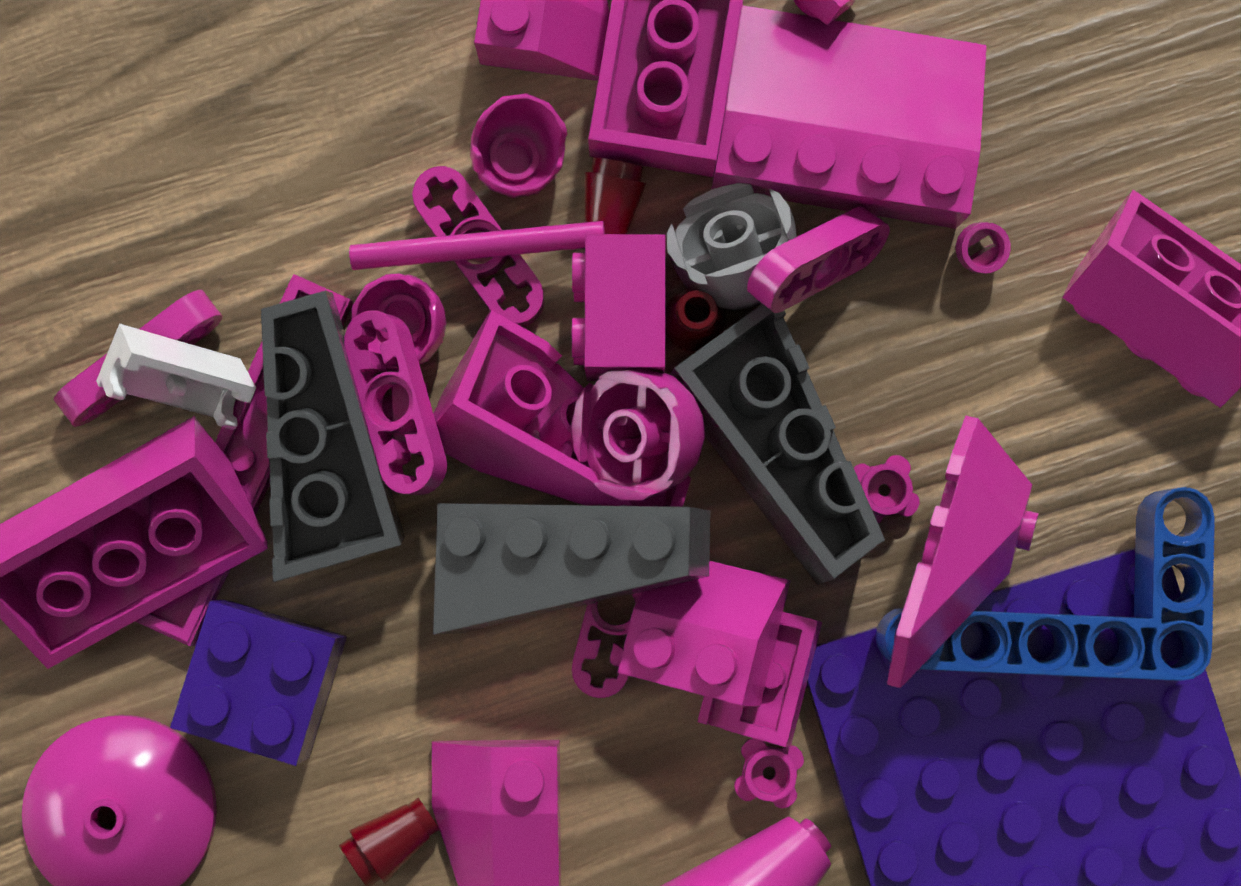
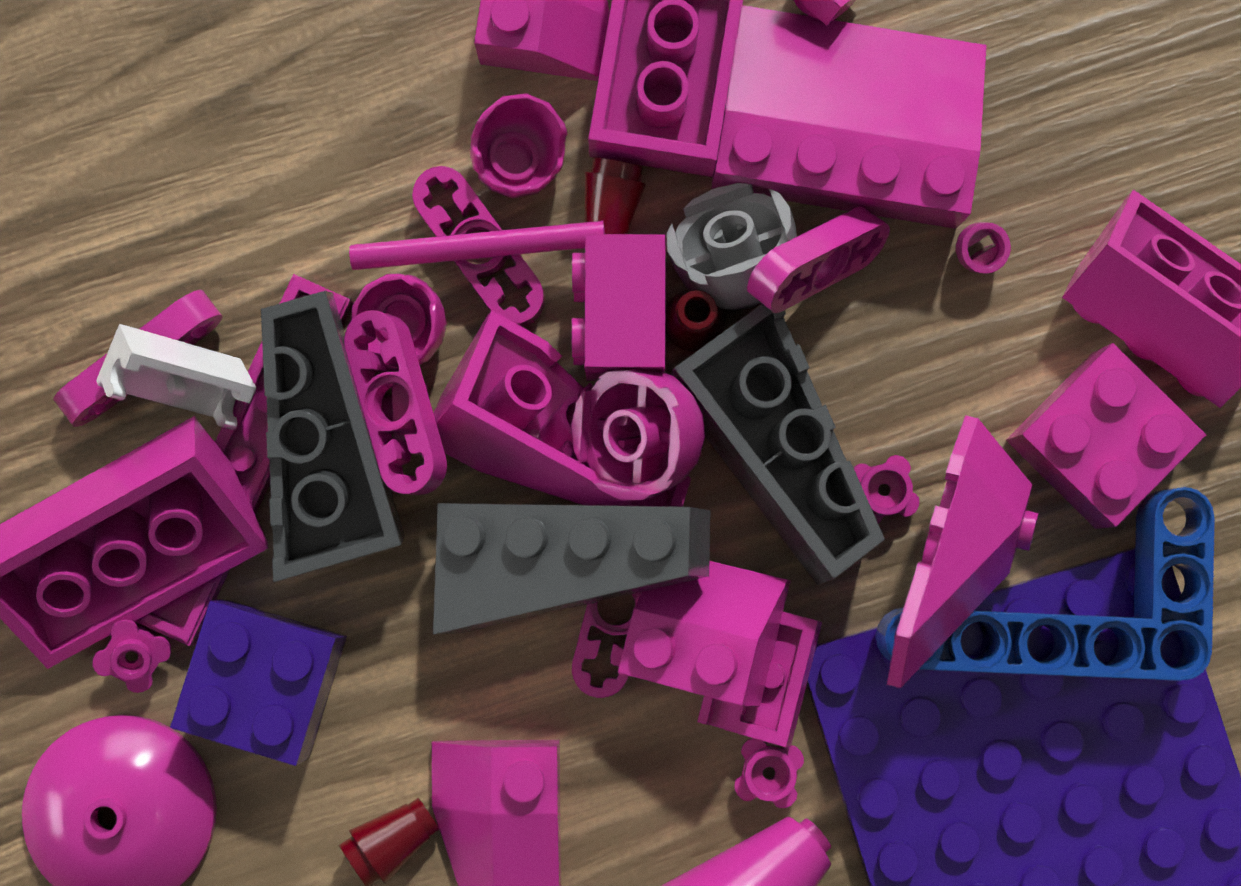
none -> dark pink plate [92,619,171,693]
none -> dark pink brick [1006,343,1206,529]

